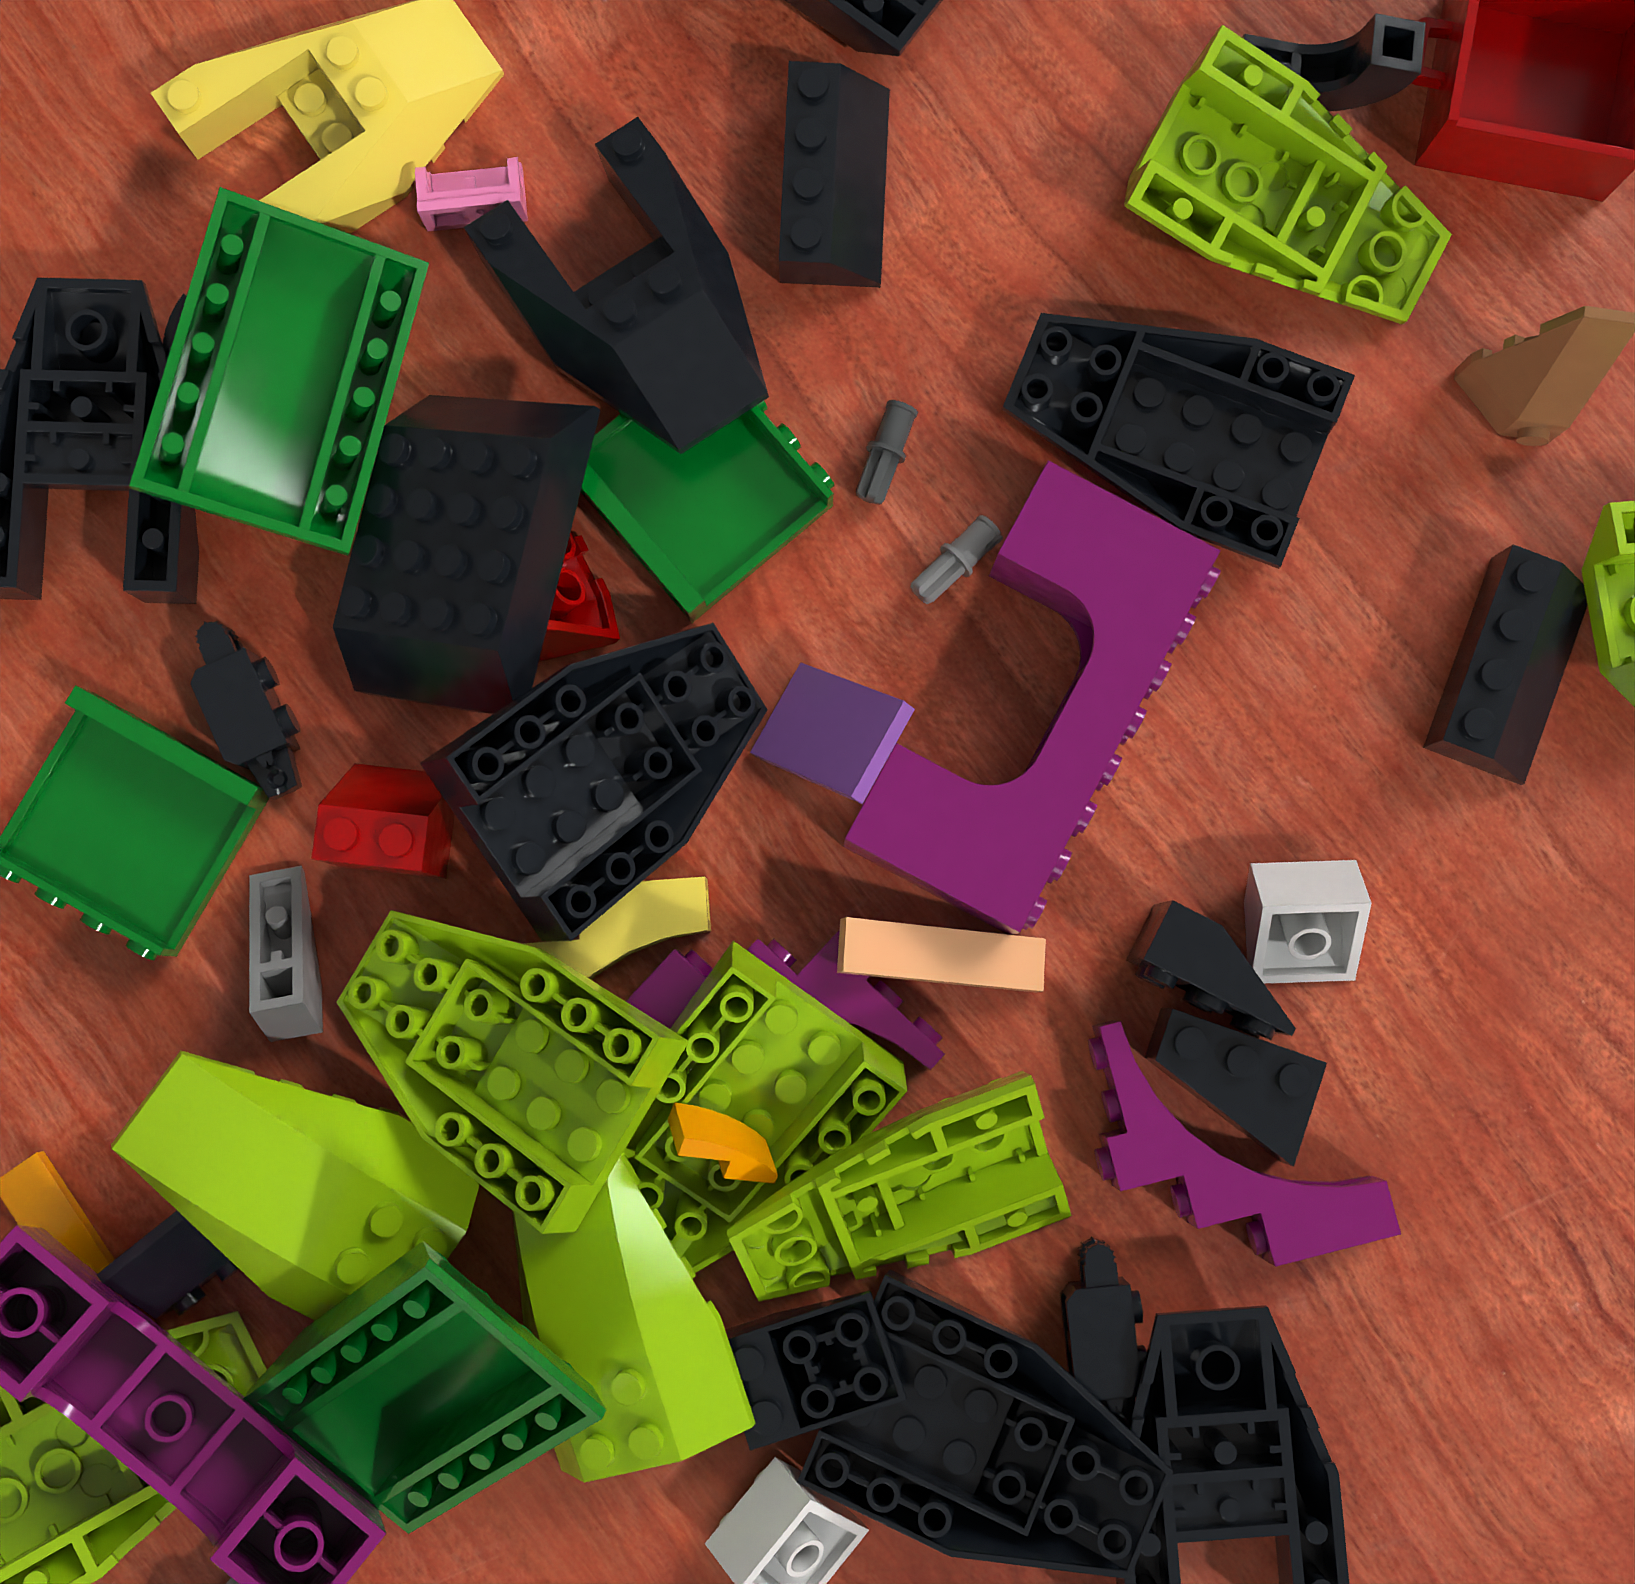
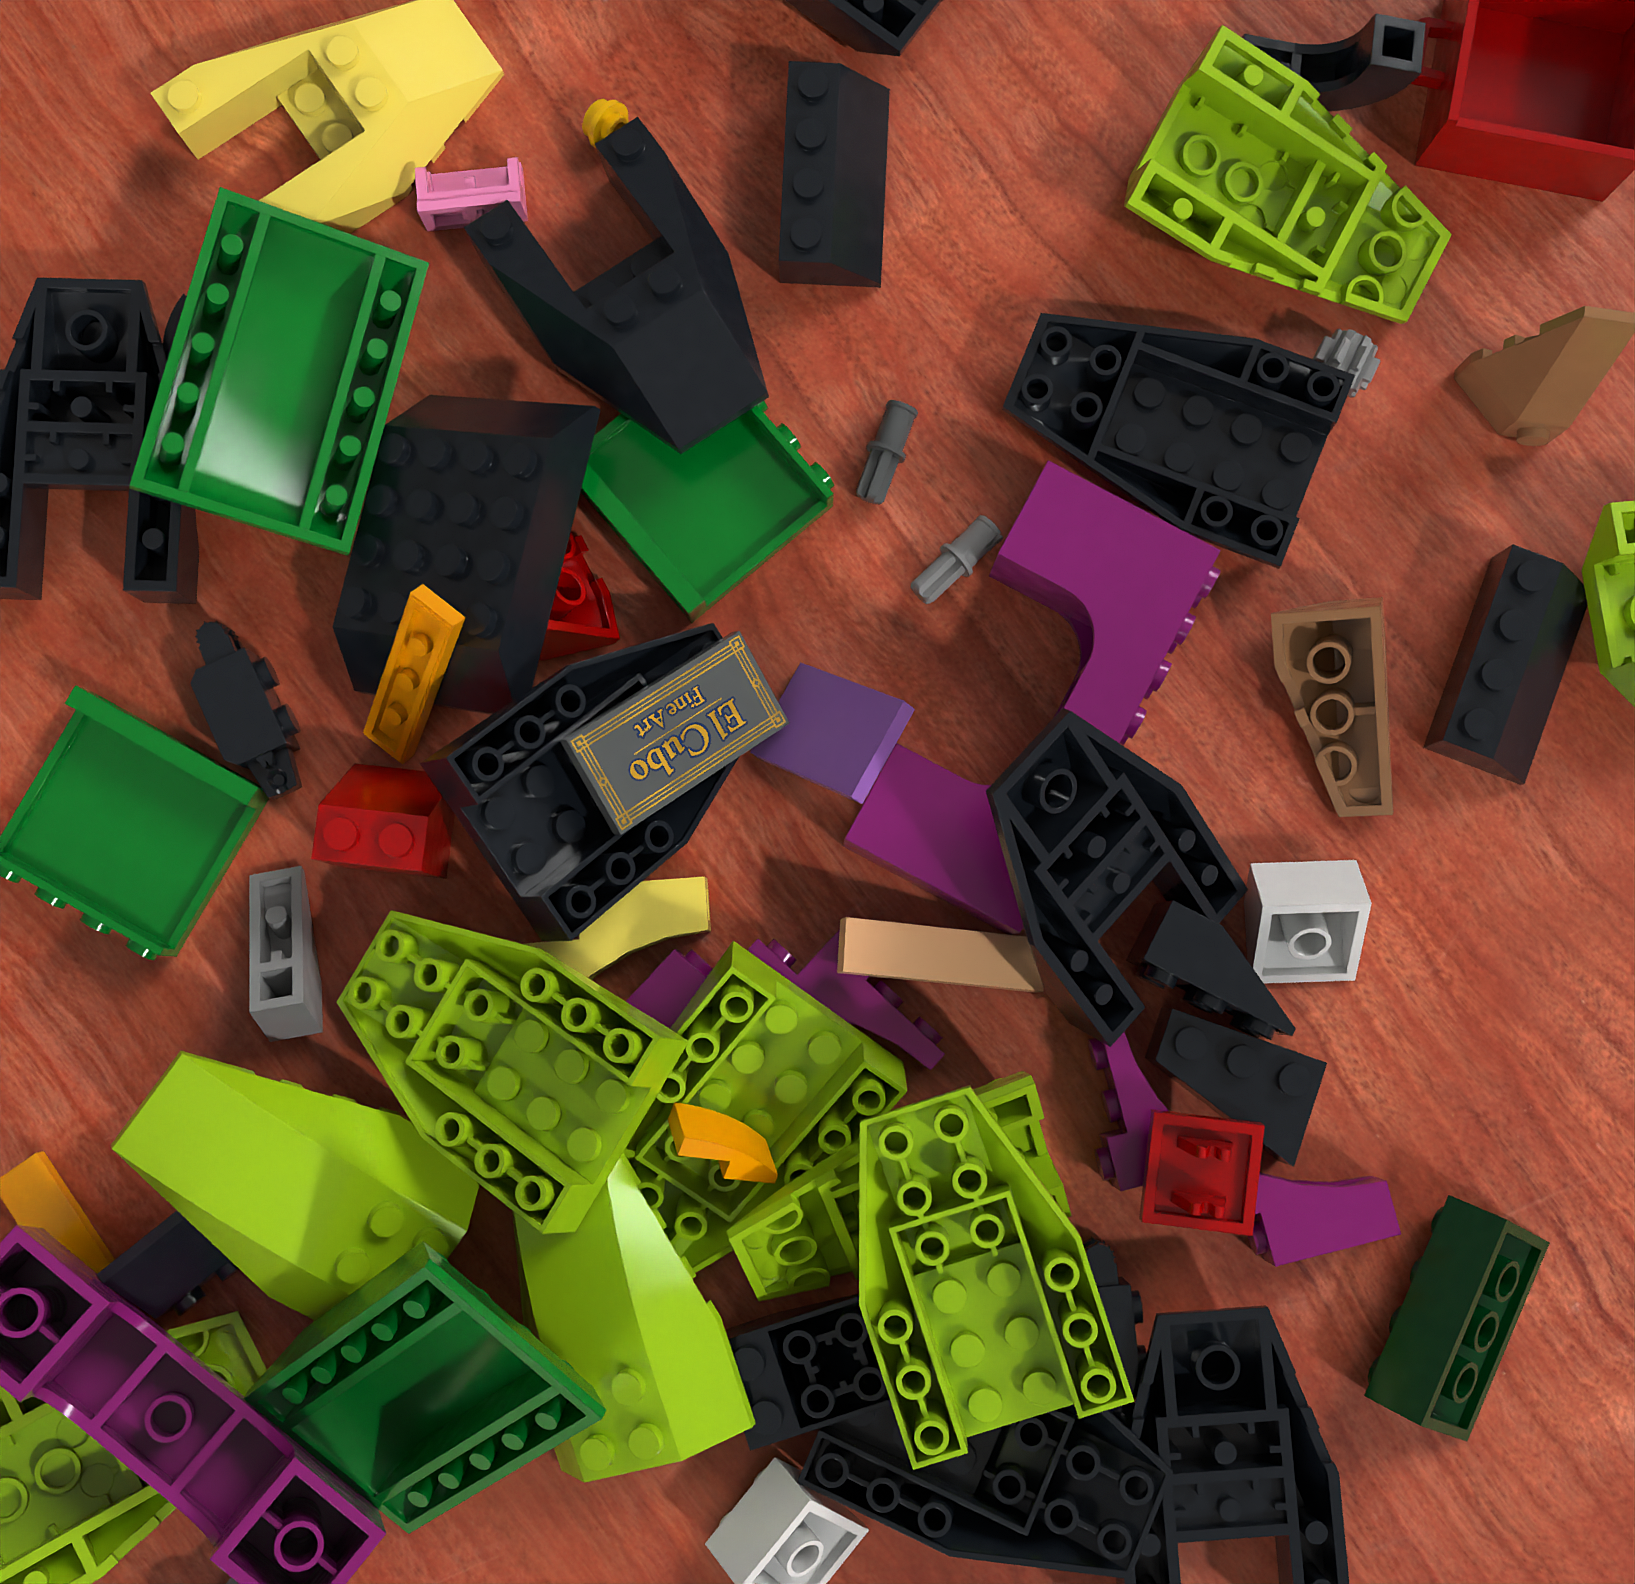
none -> light orange tile [363,584,465,764]
none -> dark grey tile [560,631,789,835]
none -> yellow plate [582,99,629,148]
none -> lime wedge [859,1085,1134,1470]
none -> black wedge [986,708,1248,1047]
none -> red plate [1139,1109,1265,1236]
none -> medium nougat wedge [1271,597,1393,817]
none -> light grey gear [1313,329,1381,398]
none -> dark green slope [1364,1195,1550,1441]

